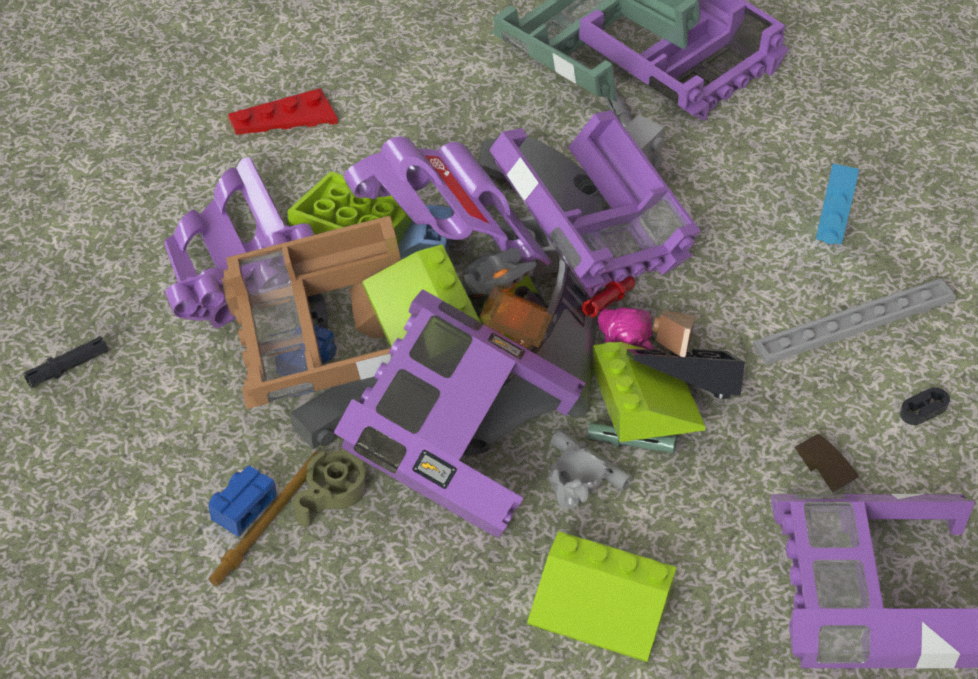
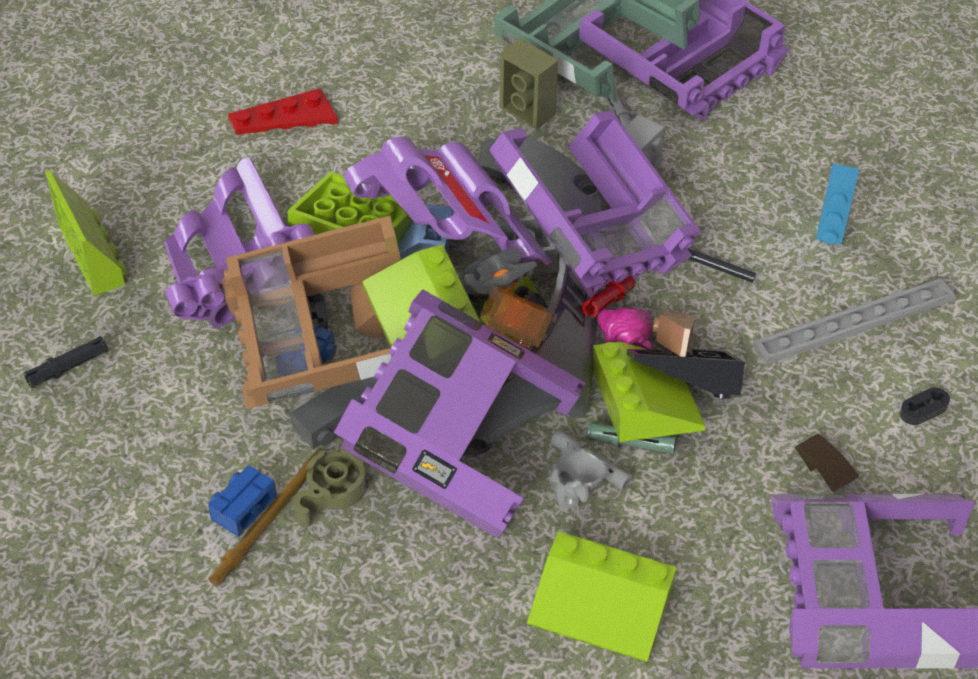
none -> lime slope [45,171,127,296]
none -> olive brick [499,38,558,130]
none -> black bar [688,249,757,283]

